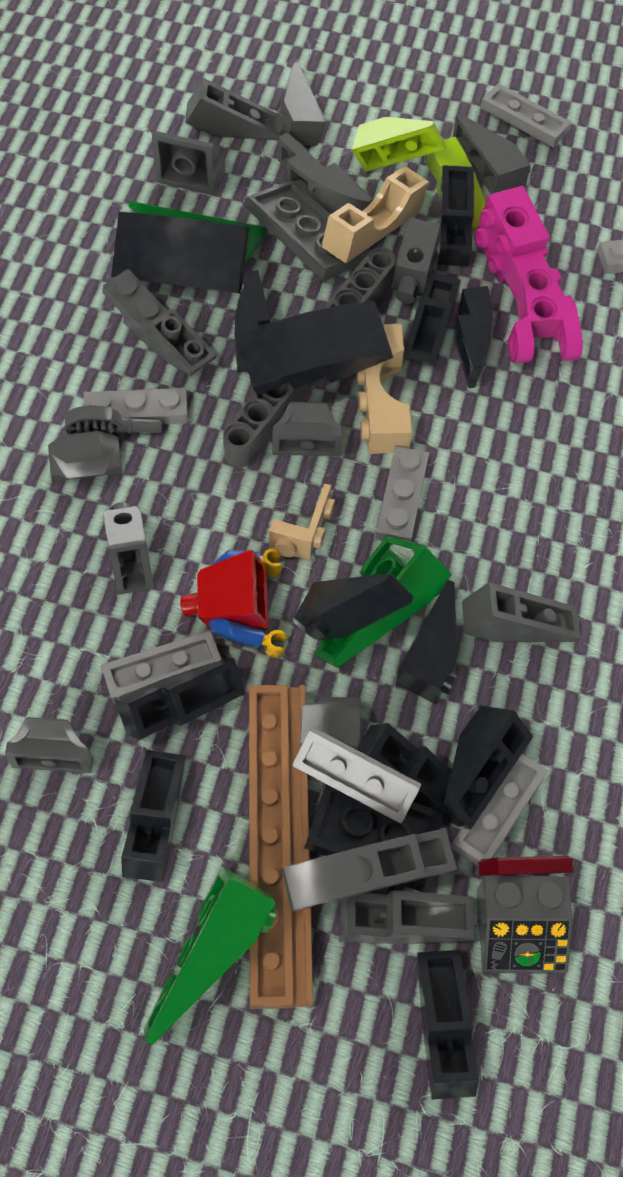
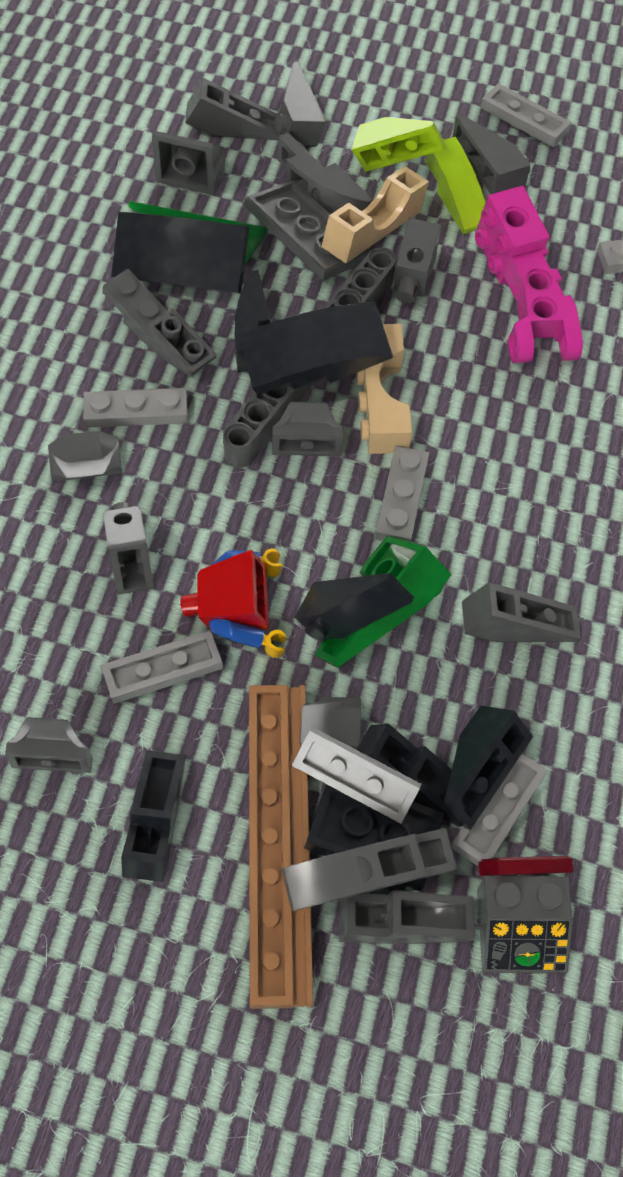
dark grey piece [65,405,162,437] -> none
black slope [114,658,246,740] -> none
green wedge [144,866,277,1045] -> none
tan bracket [269,483,336,561] -> none
black slope [395,580,459,704] -> none
black slope [403,272,461,367] -> none
black slope [417,950,479,1100] -> none
black slope [437,165,474,267] -> none
black slope [453,286,493,388] -> none

